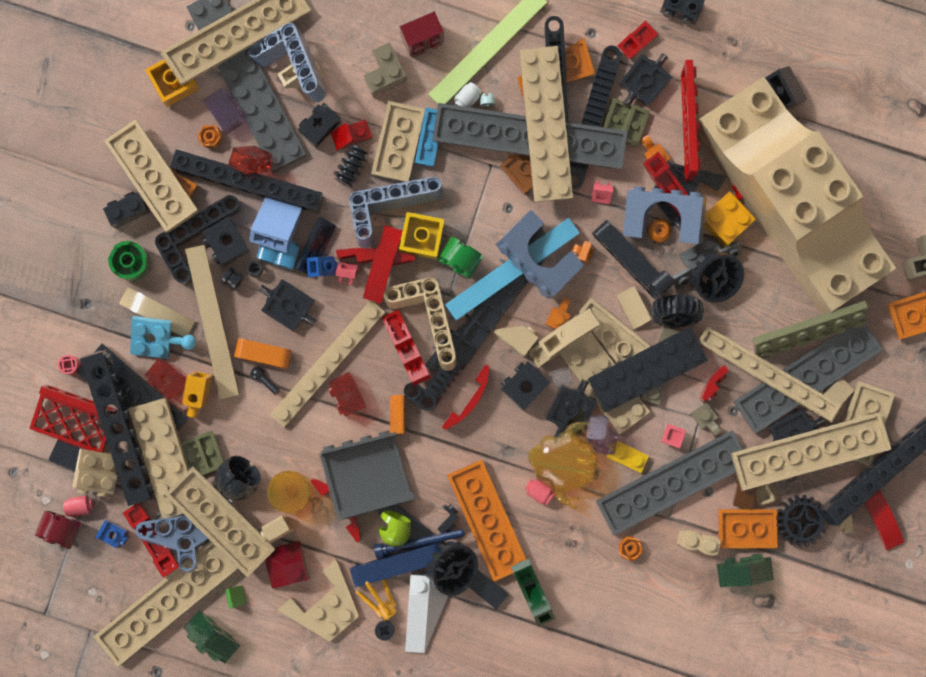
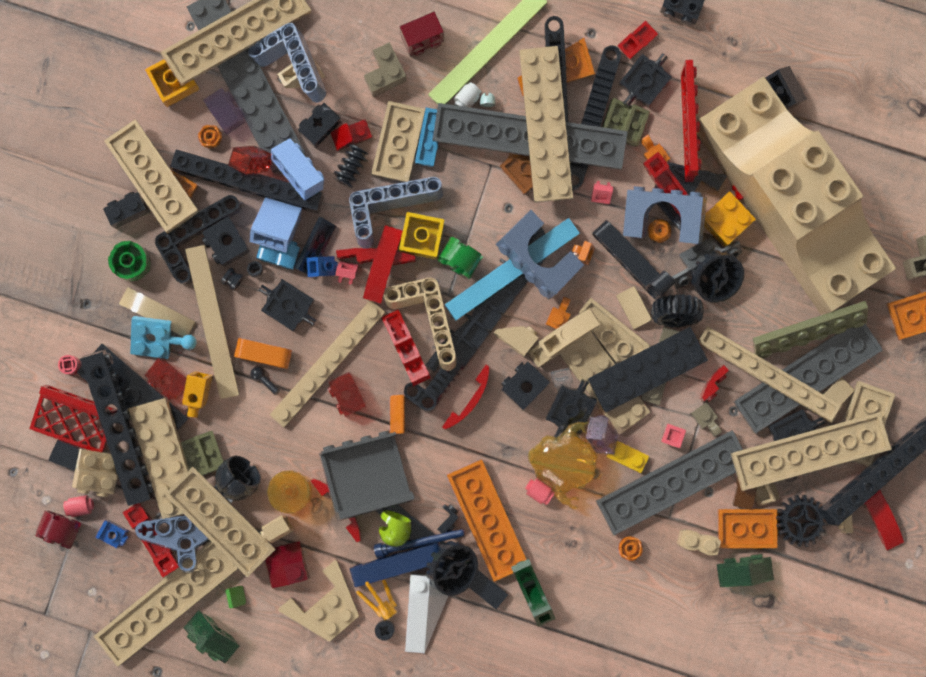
none -> light blue brick [271,138,324,200]

